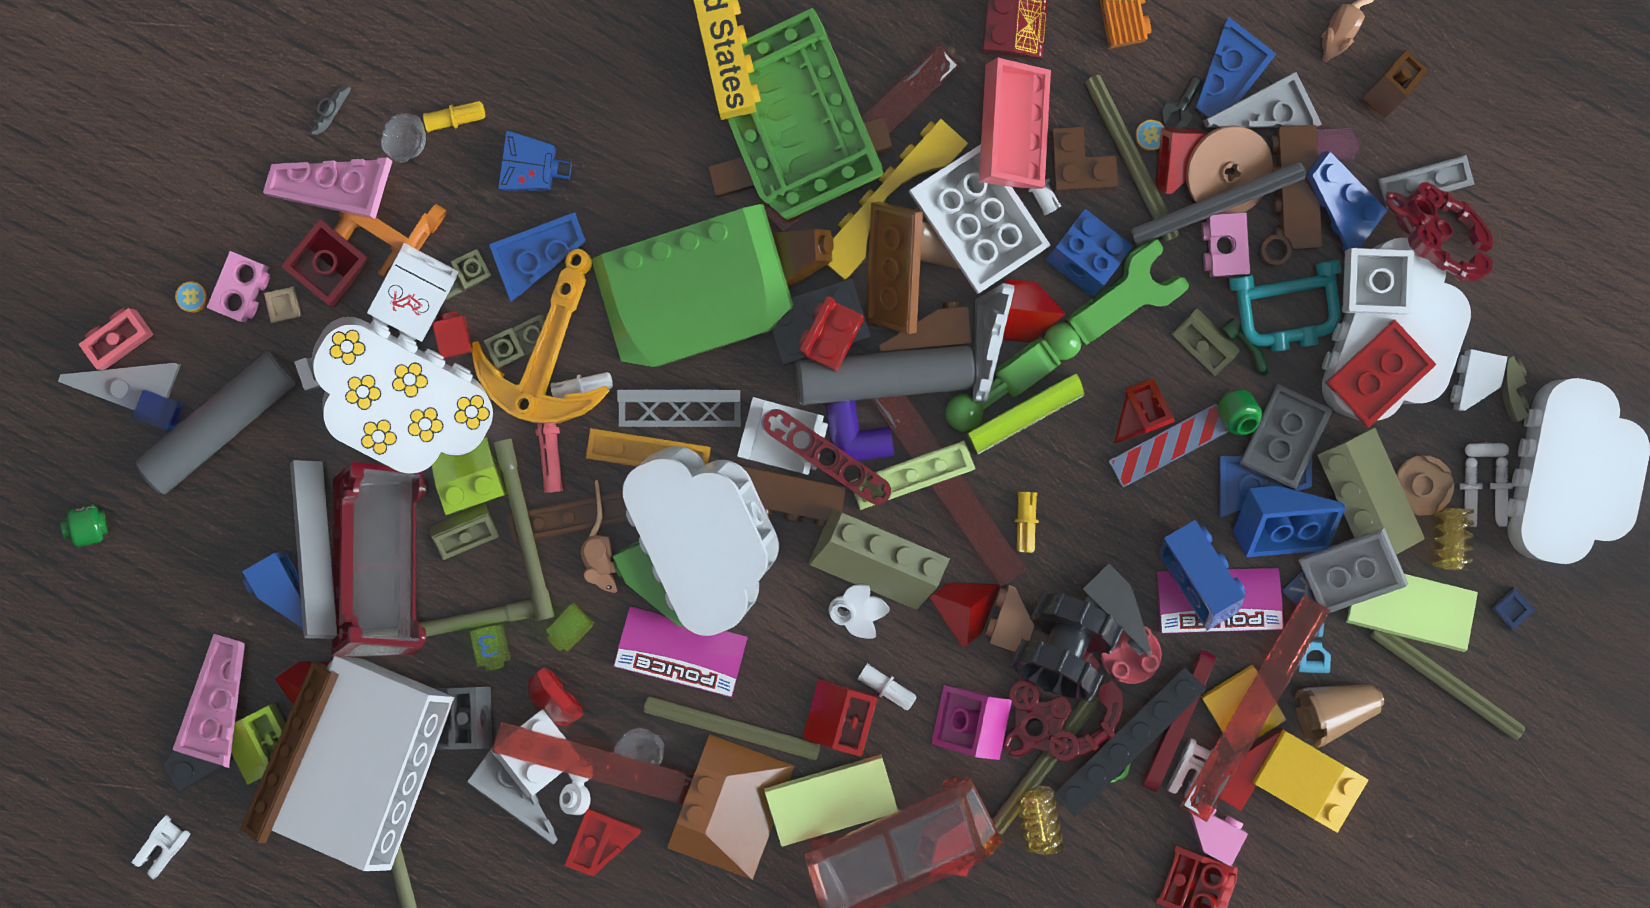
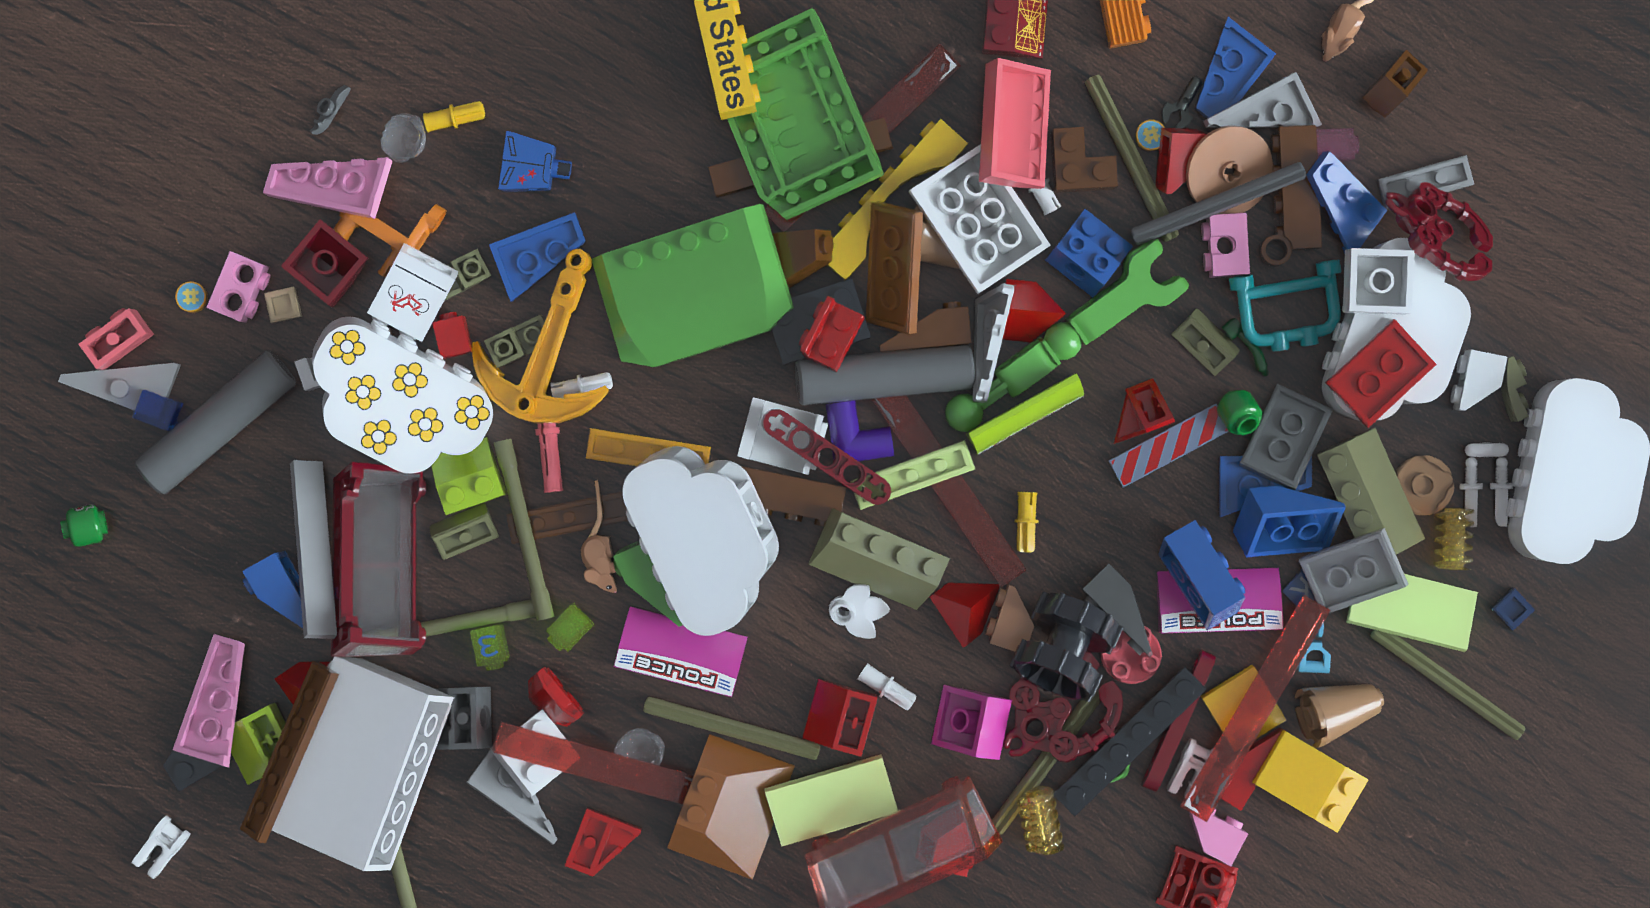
white plate [560,759,593,815] -> none
light grey fence [617,390,741,427] -> none

